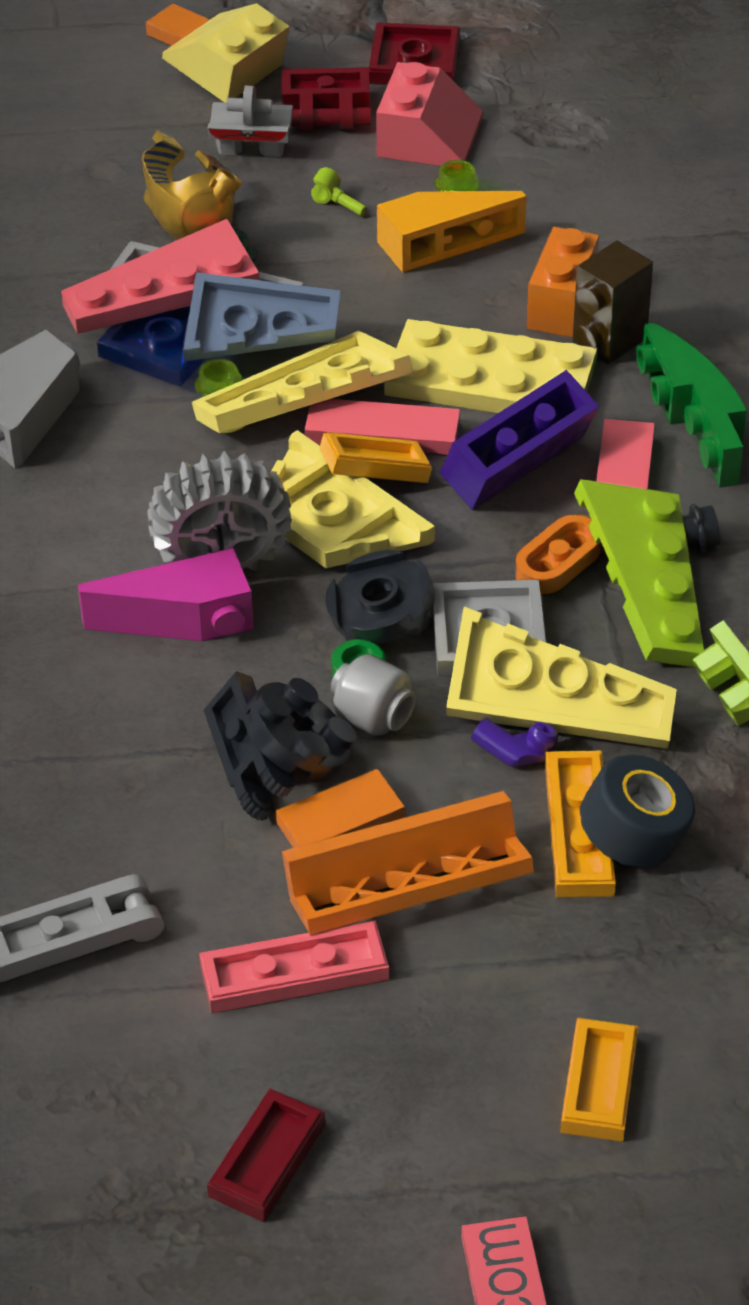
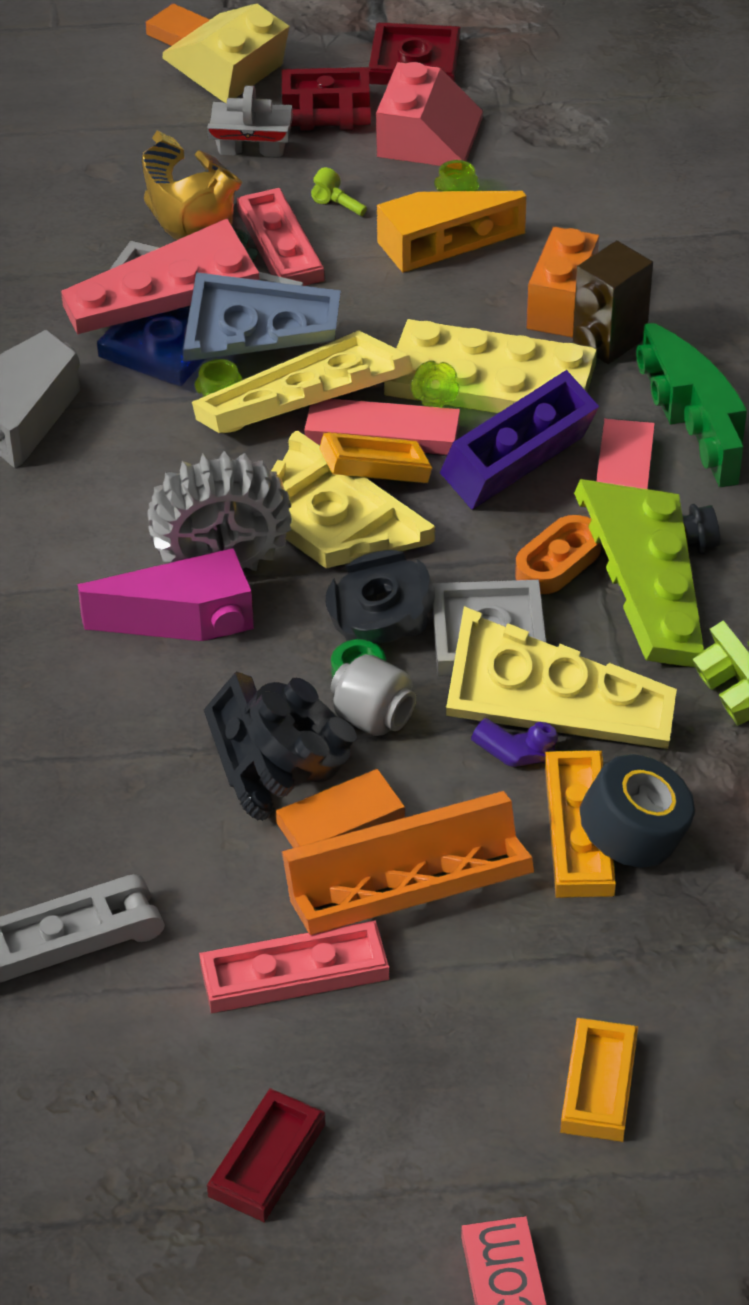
none -> coral tile [237,188,324,286]
none -> clear neon green plate [411,361,460,408]

